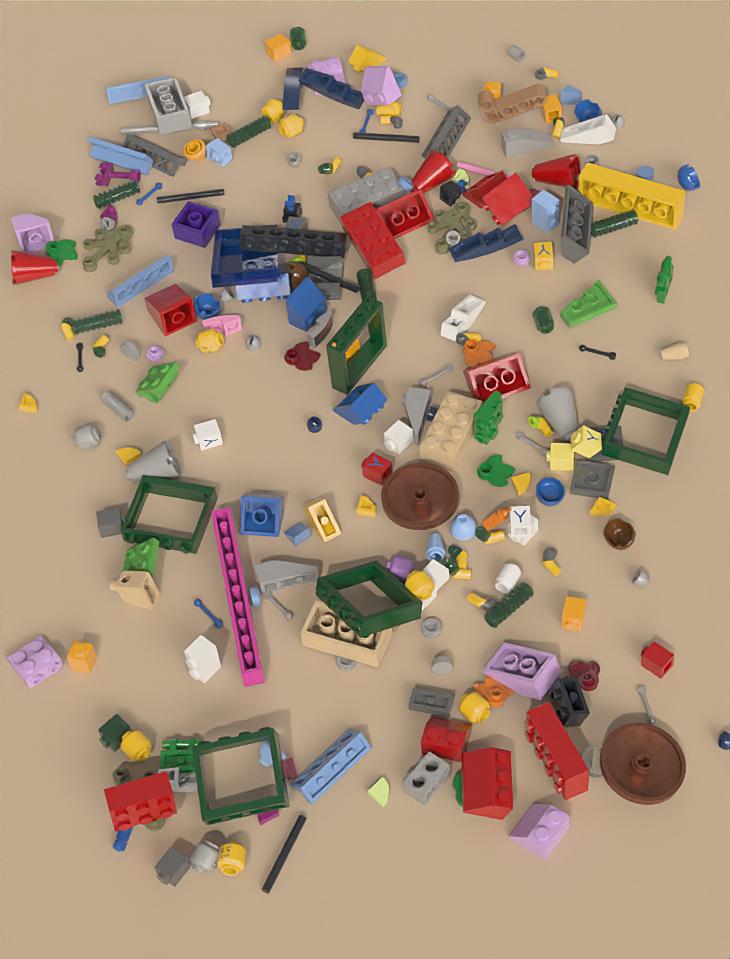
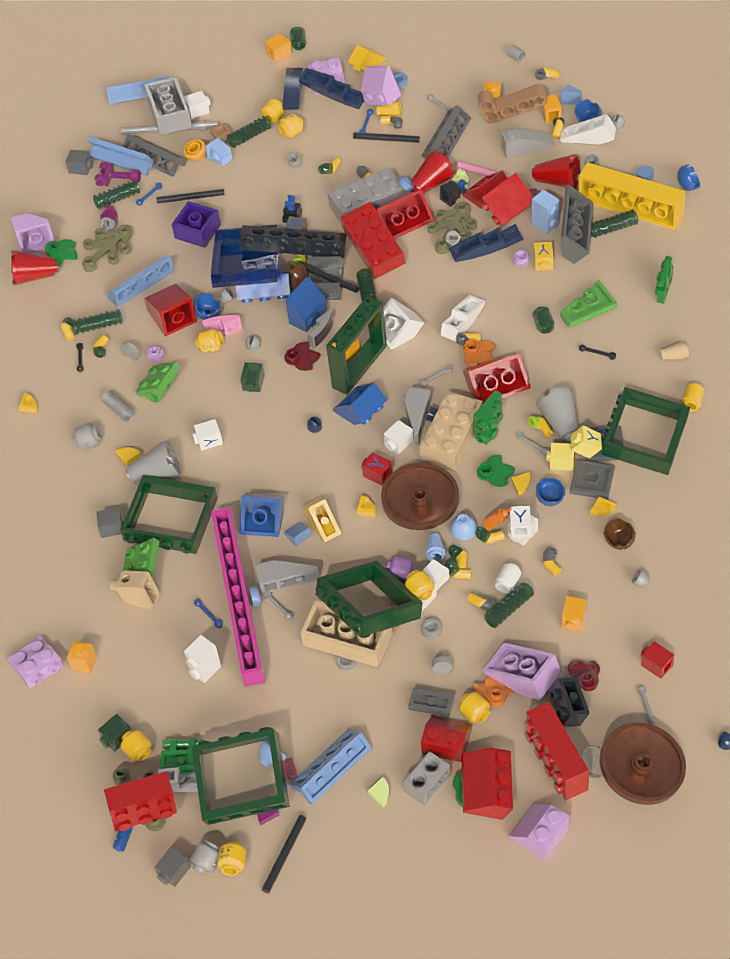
none -> dark grey brick [65,150,93,175]
none -> clear green brick [240,362,265,392]
none -> white slope [383,298,424,349]

